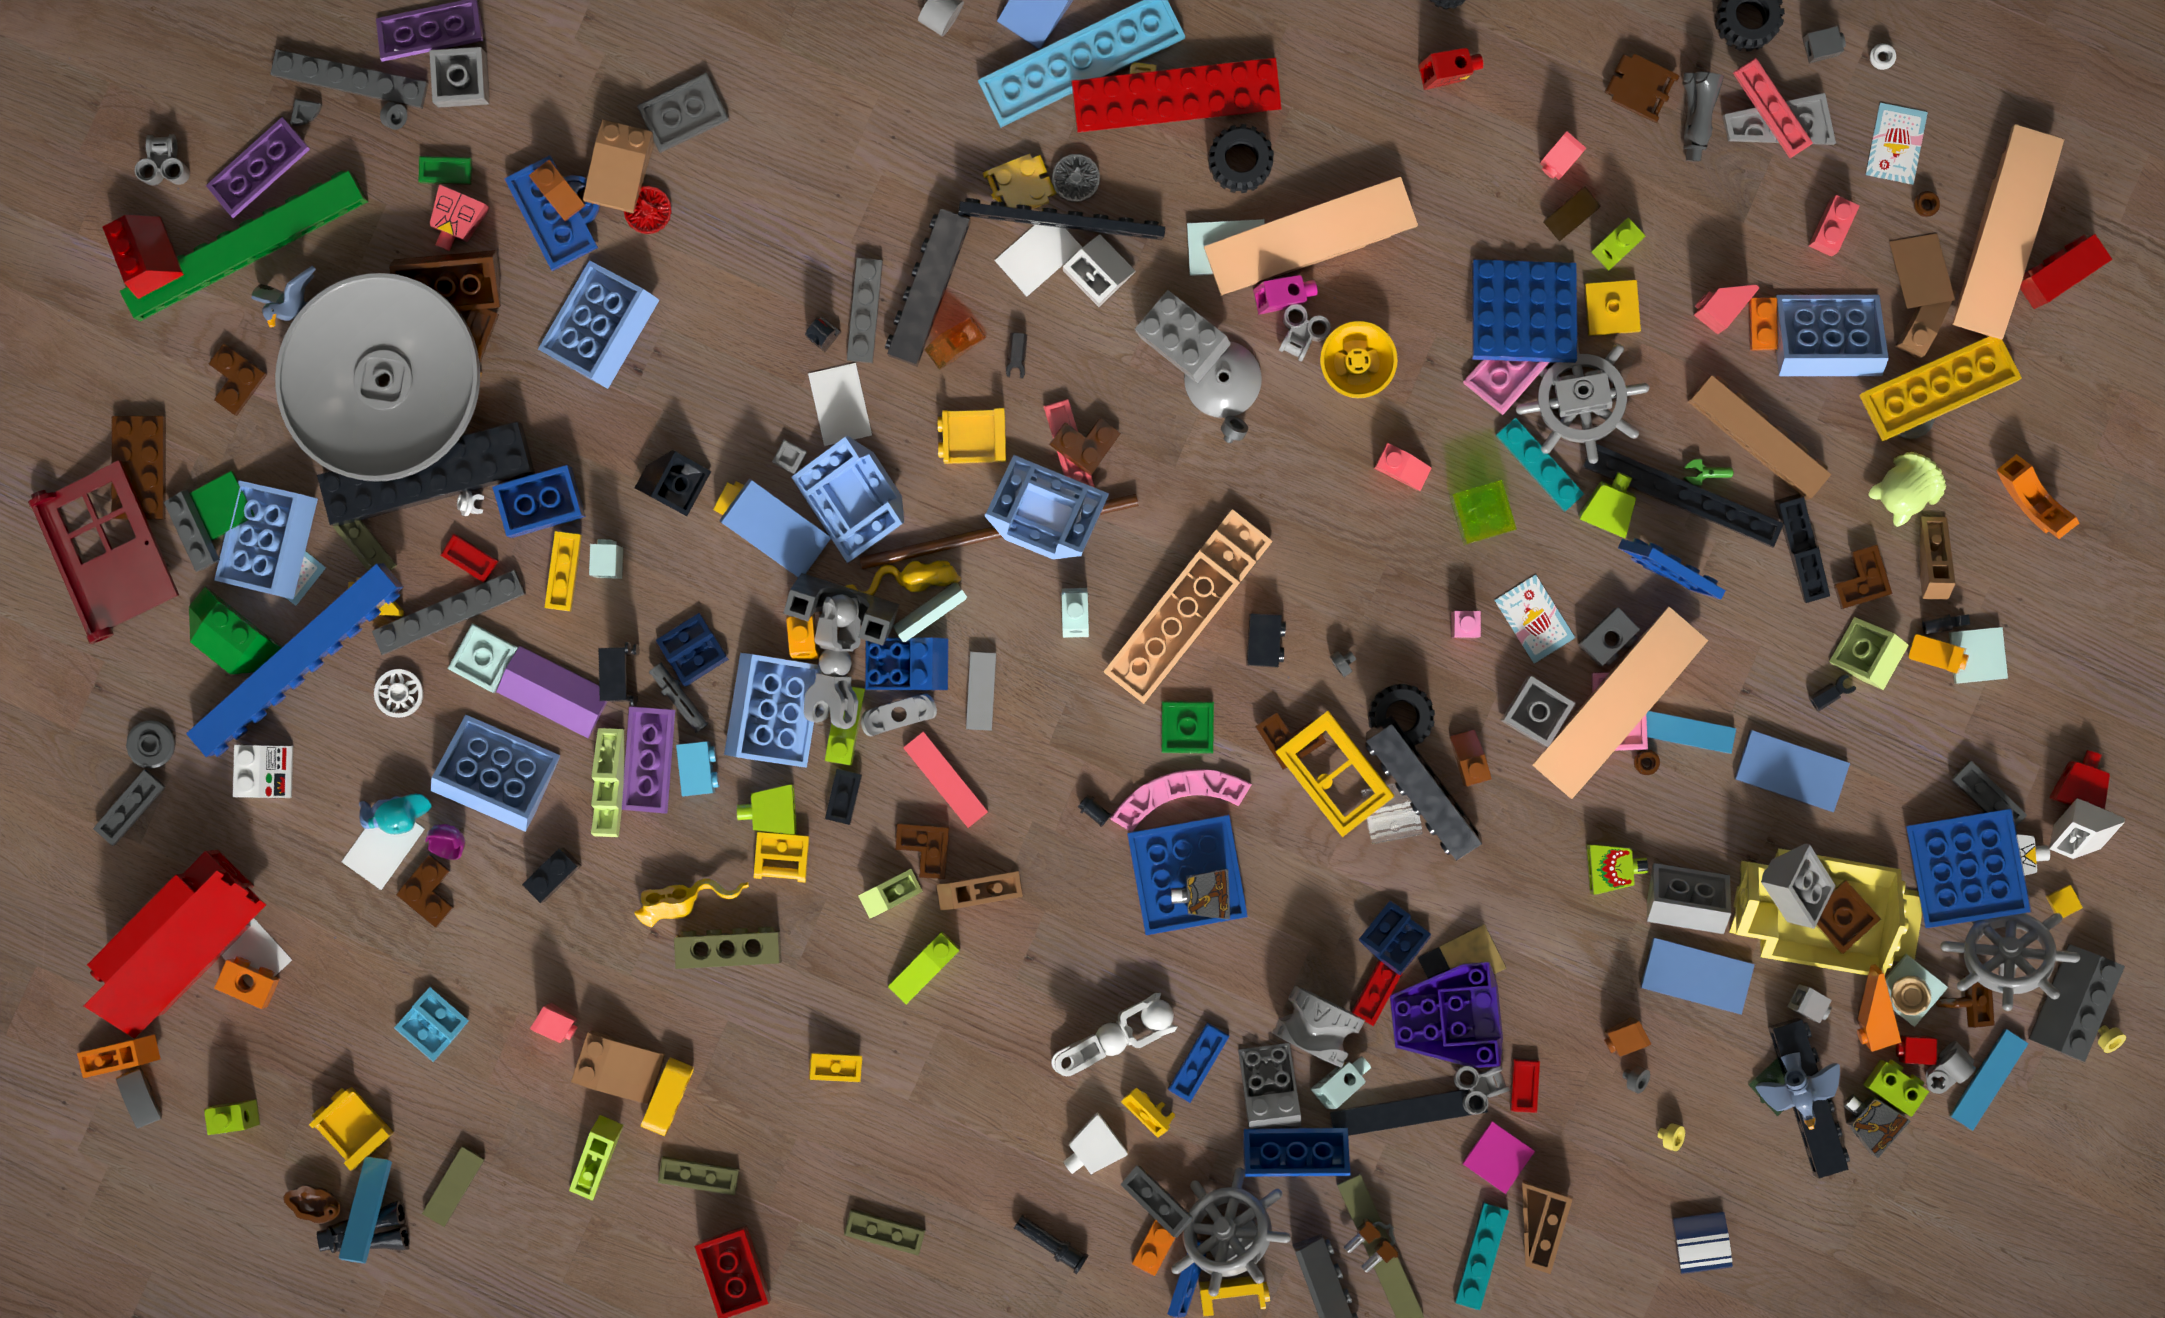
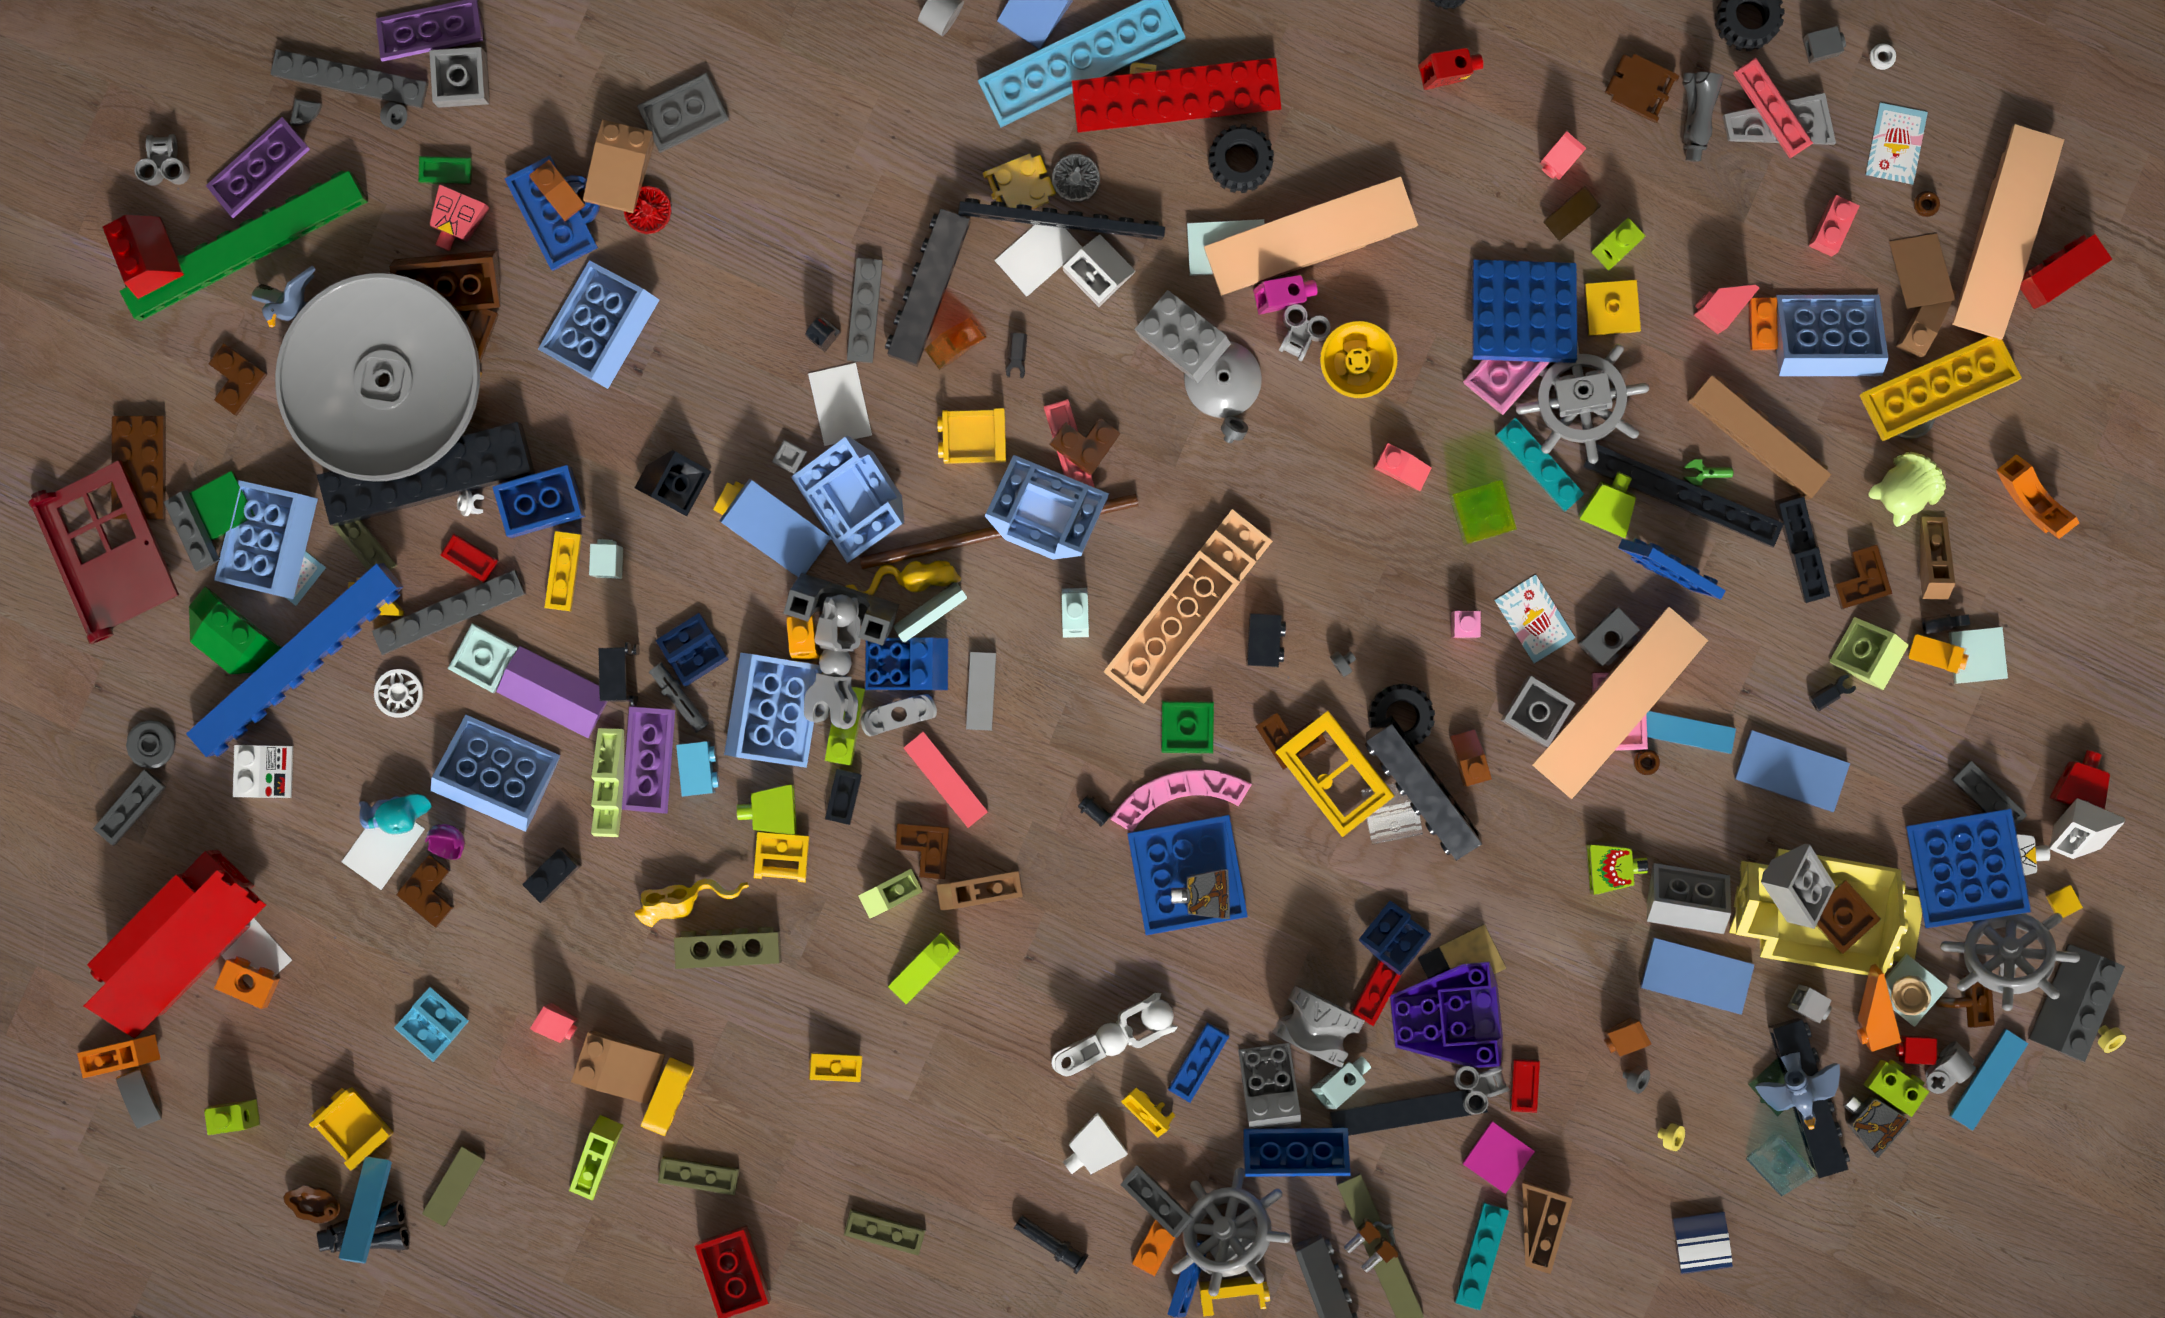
none -> clear light blue slope [1746,1131,1817,1197]

